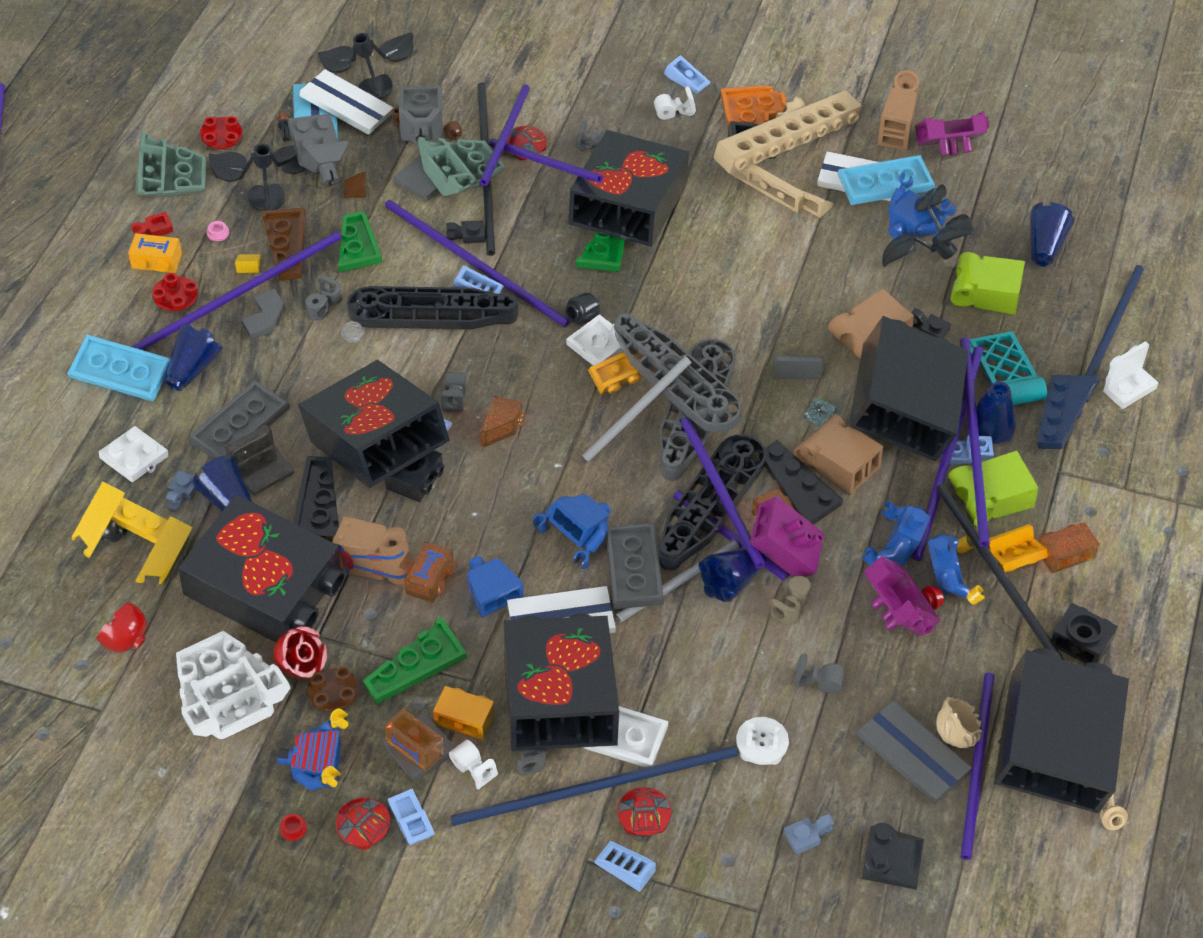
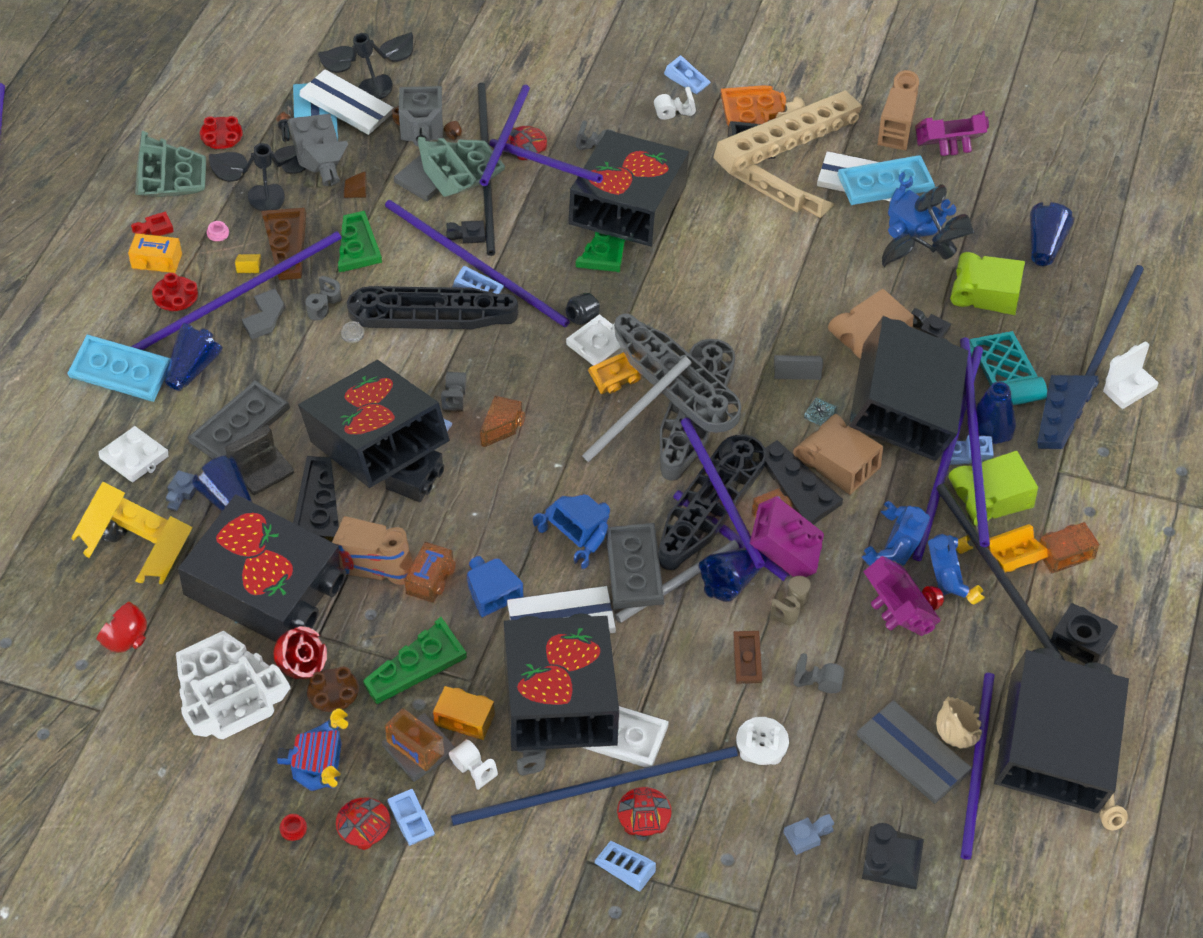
none -> reddish brown plate [733,631,762,684]

